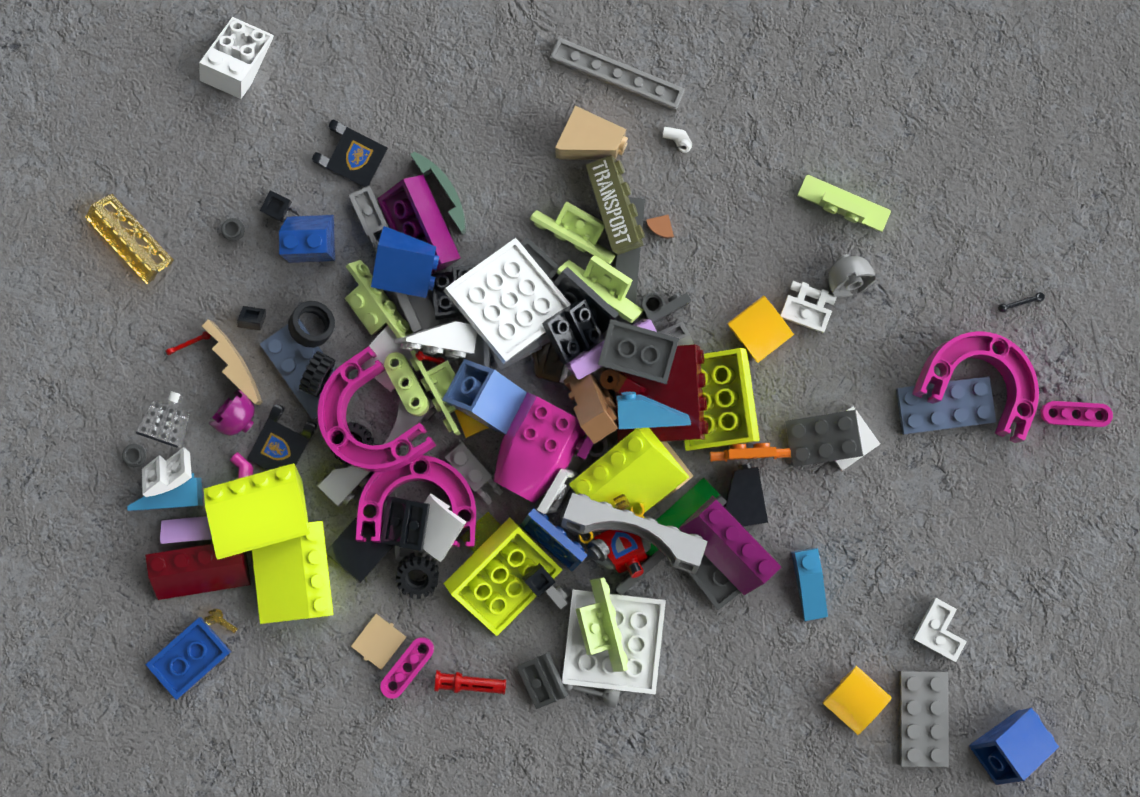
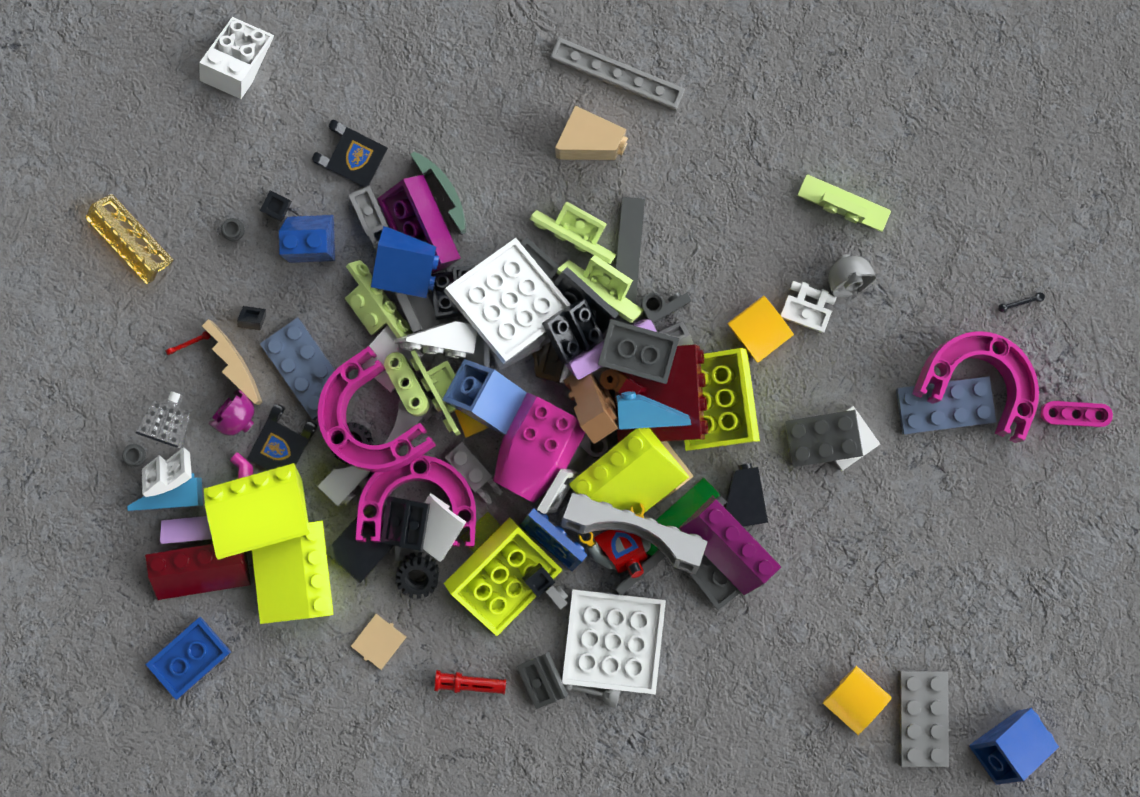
clear yellow hand [204,609,238,633] -> none
black tyre [288,301,335,348] -> none
black tyre [299,351,336,397] -> none
dark pink plate [380,637,434,699] -> none
red hinge [415,351,445,365] -> none
magenta plate [575,436,594,460] -> none
yellowish green bracket [576,577,628,672] -> none
olive brick [586,155,645,255] -> none
dark grey plate [588,539,610,561] -> none
clear yellow hand [613,494,630,510] -> none
nougat tile [646,215,674,239] -> none
white arm [662,127,692,153] -> none
orange plate [710,443,791,462] -> none
dark azure slope [791,548,828,621] -> none
white plate [912,597,967,662] -> none

